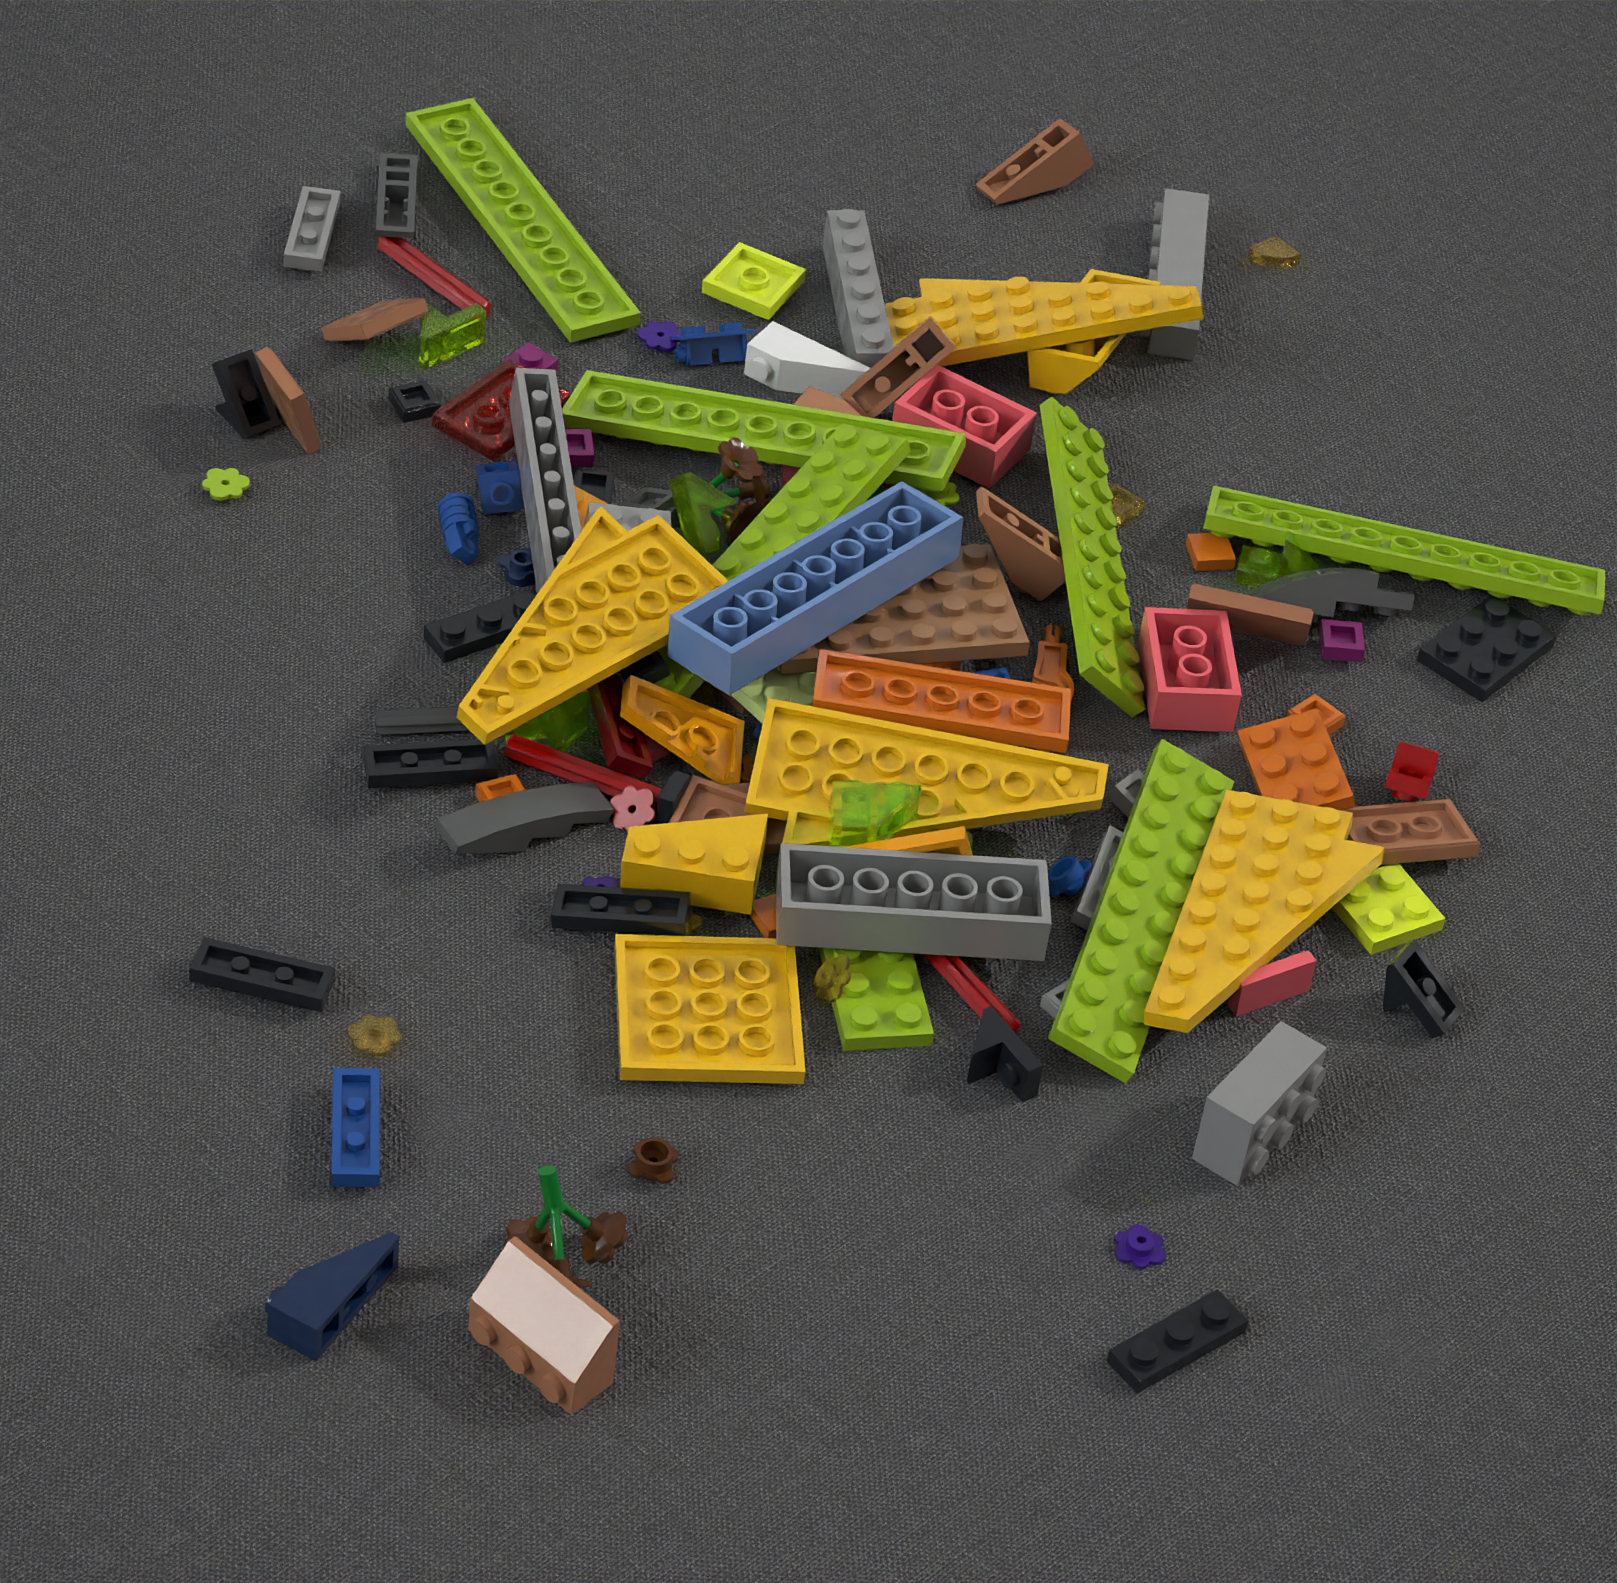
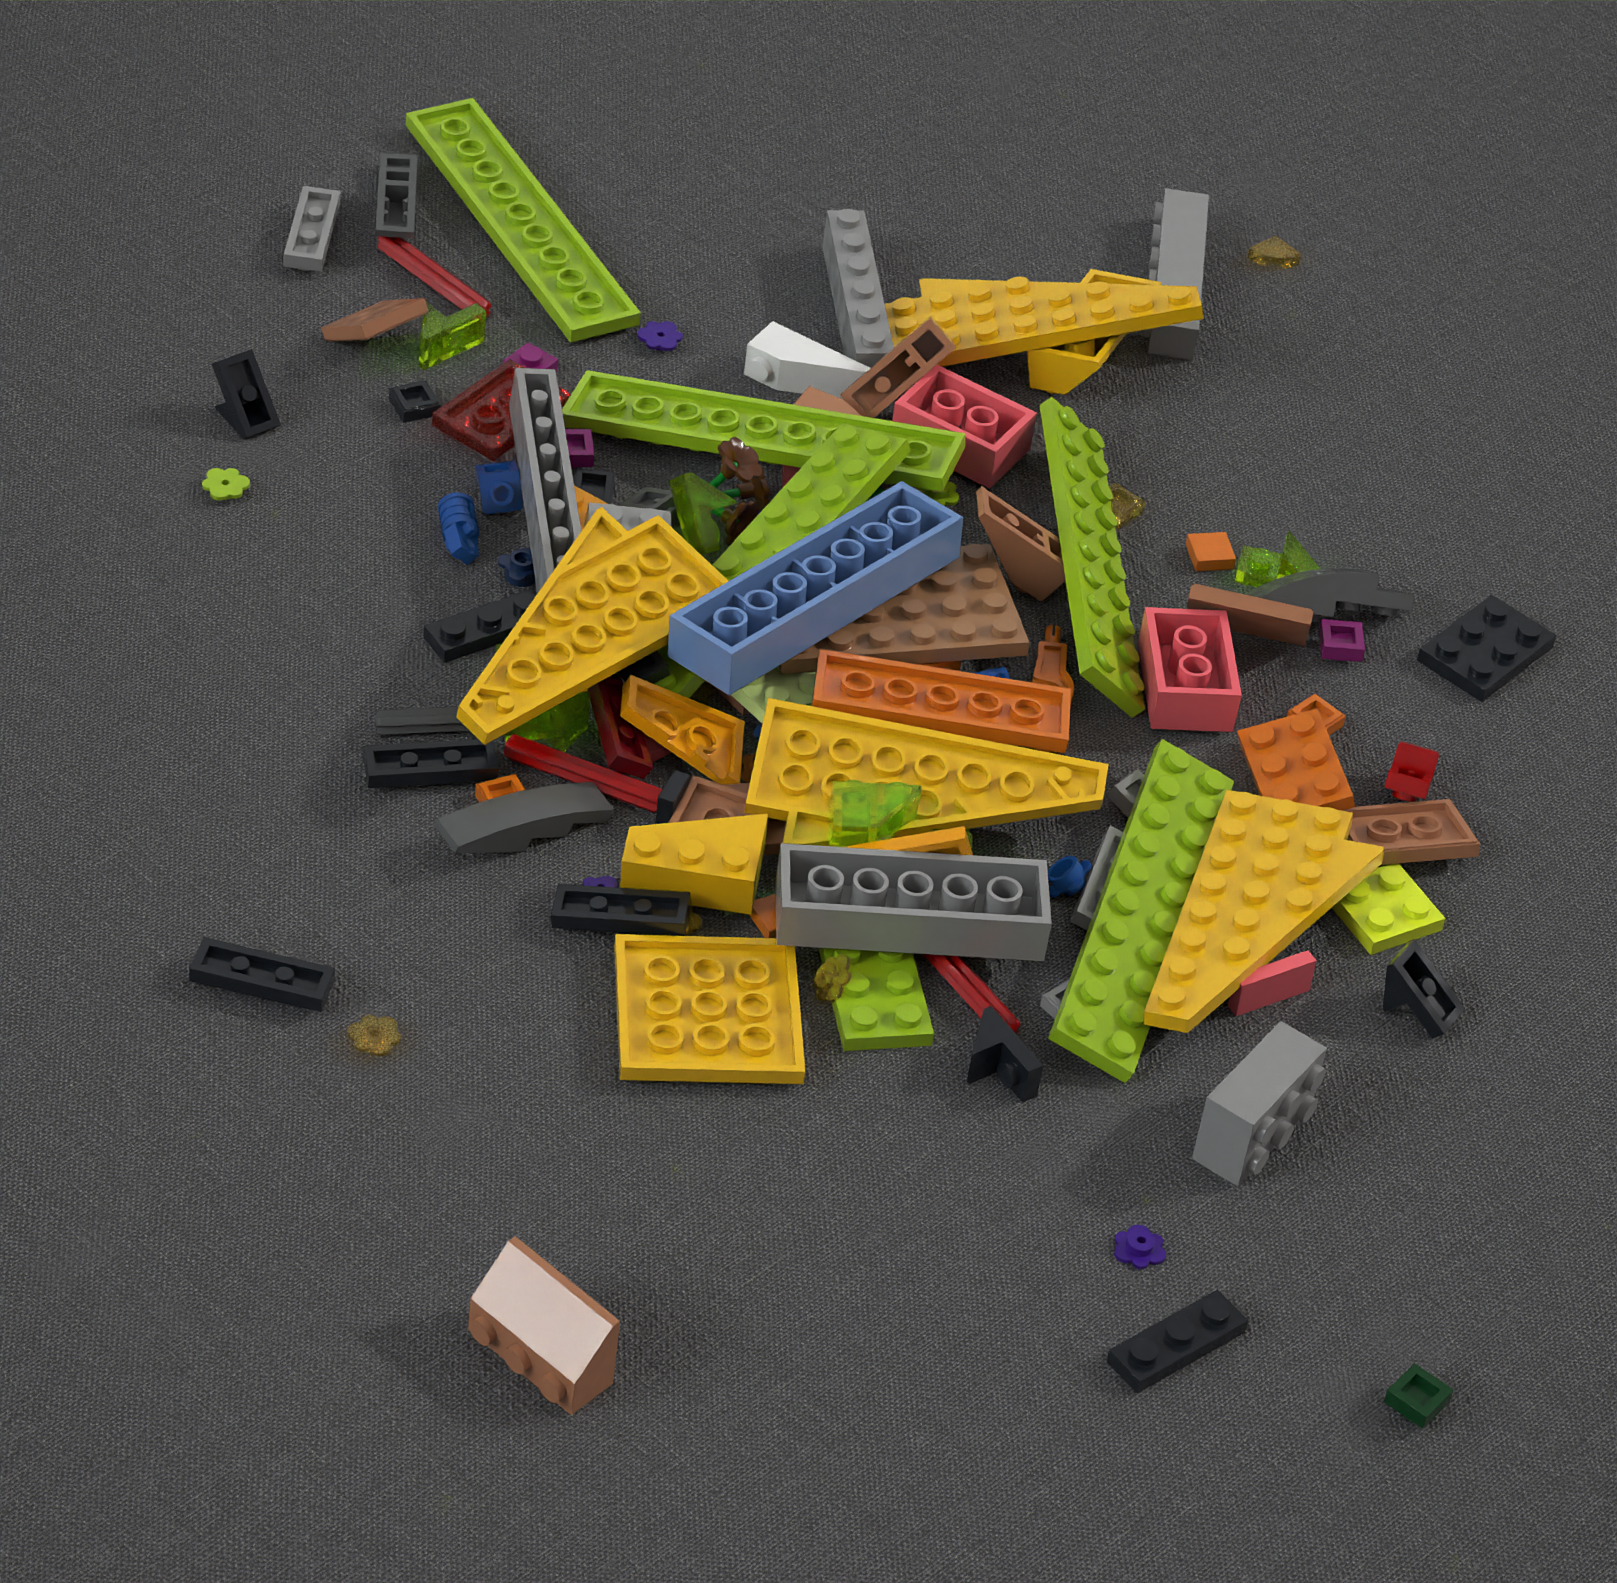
nougat tile [255,347,321,455] -> none
dark blue slope [265,1232,400,1361] -> none
blue plate [331,1068,380,1187] -> none
reddish brown plant [504,1165,628,1288] -> none
plant [610,786,656,832] -> none
reddish brown plate [628,1137,679,1184] -> none
blue hinge [670,322,755,367] -> none
neon yellow plate [701,242,806,320] -> none
nougat slope [975,118,1095,205] -> none
lime plate [1203,485,1605,615] -> none
none -> dark green plate [1384,1363,1454,1429]

